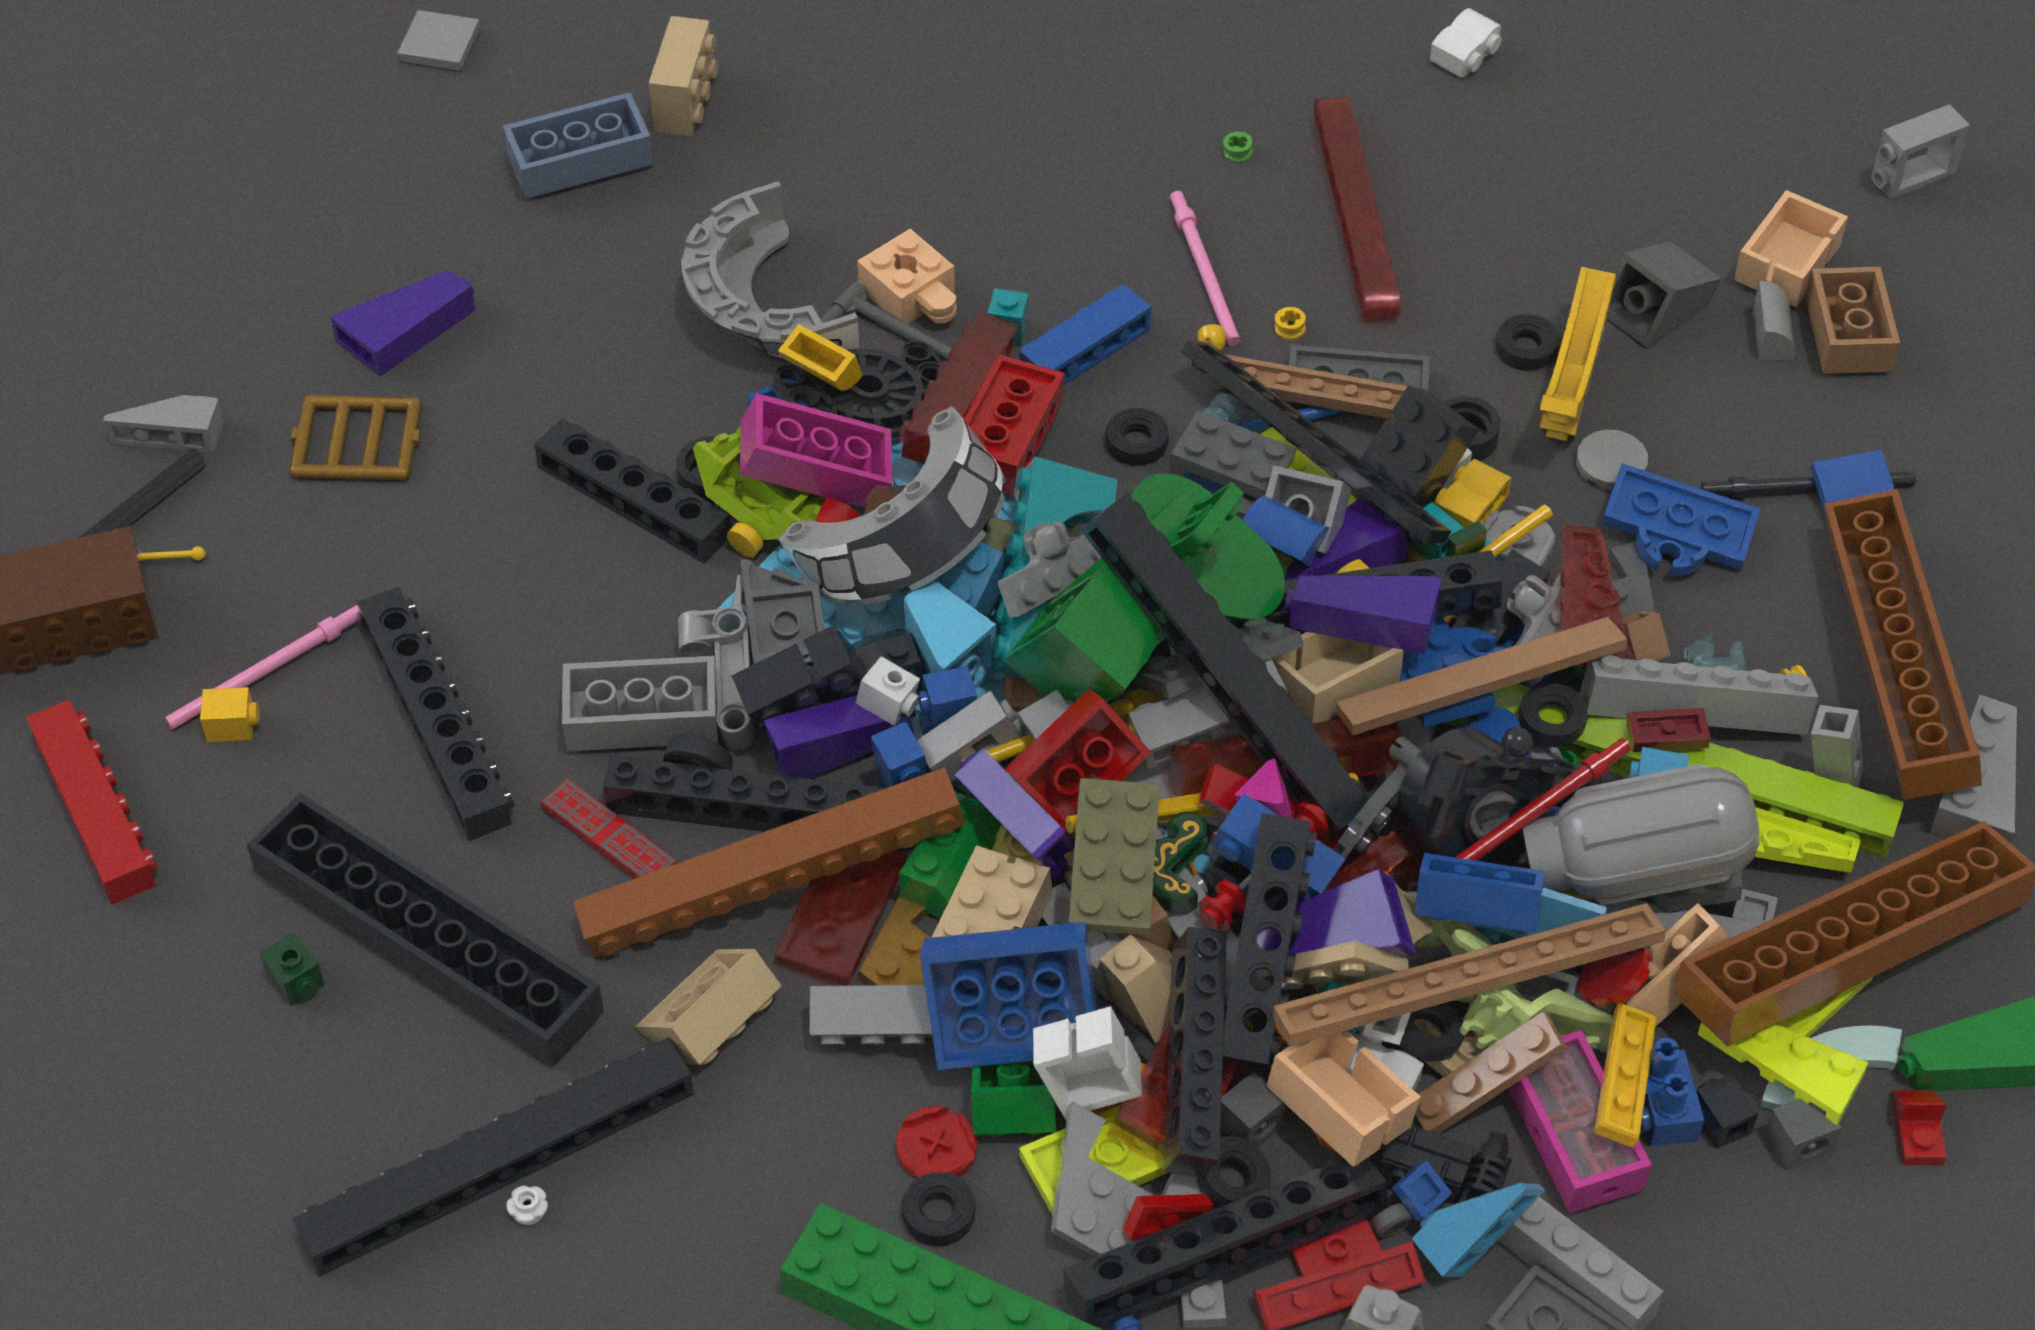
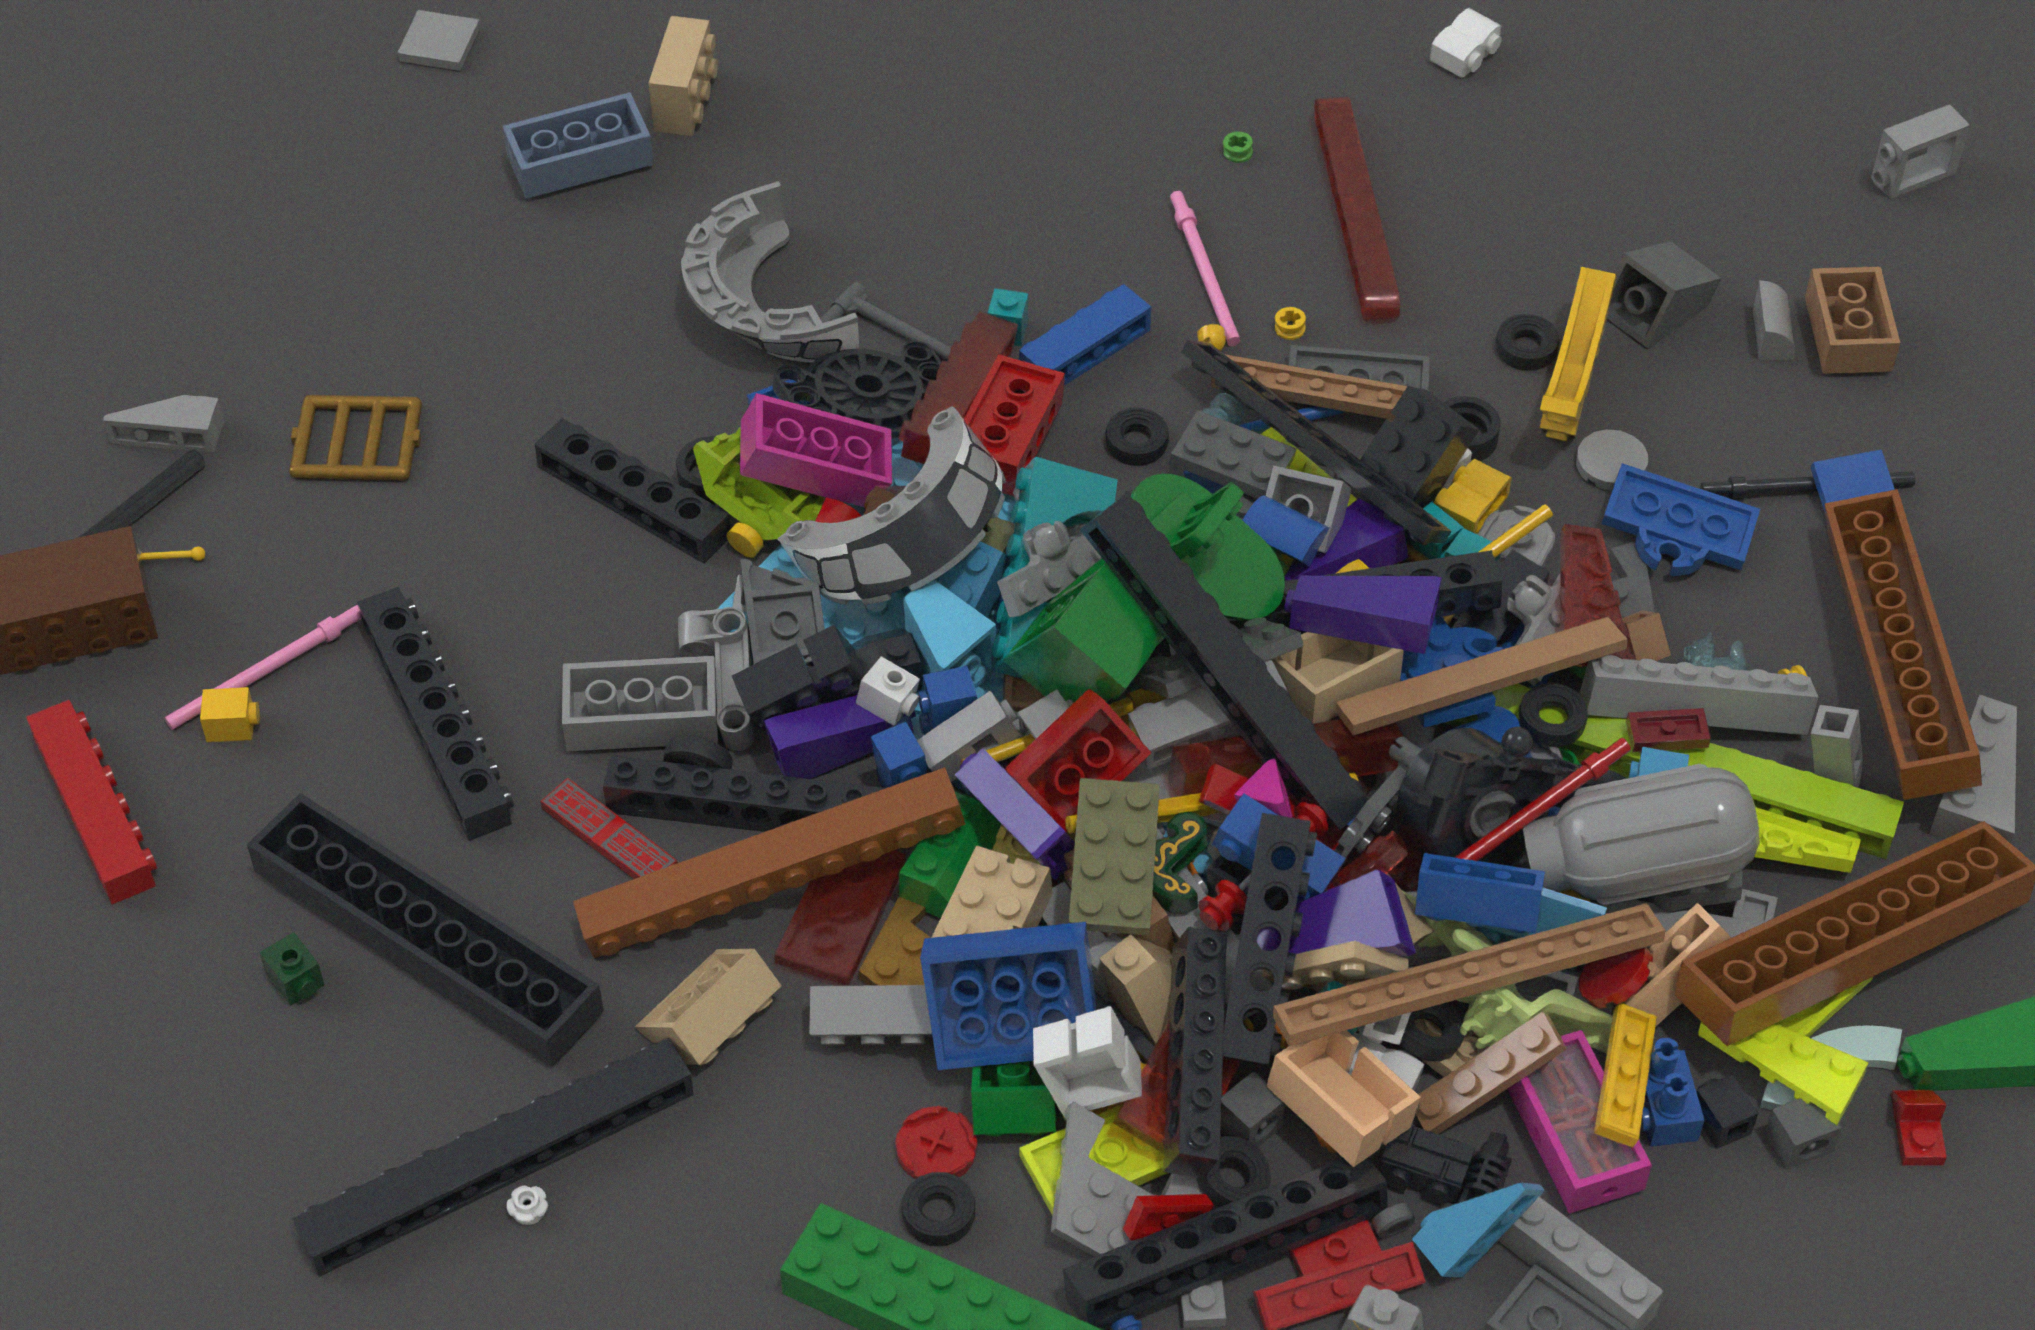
dark purple slope [330,269,475,376] -> none
yellow brick [778,324,863,391] -> none
light nougat brick [857,229,957,324] -> none
blue plate [1392,1160,1452,1221] -> none
dark green tile [1447,521,1487,557] -> none
light nougat piece [1734,190,1848,307] -> none

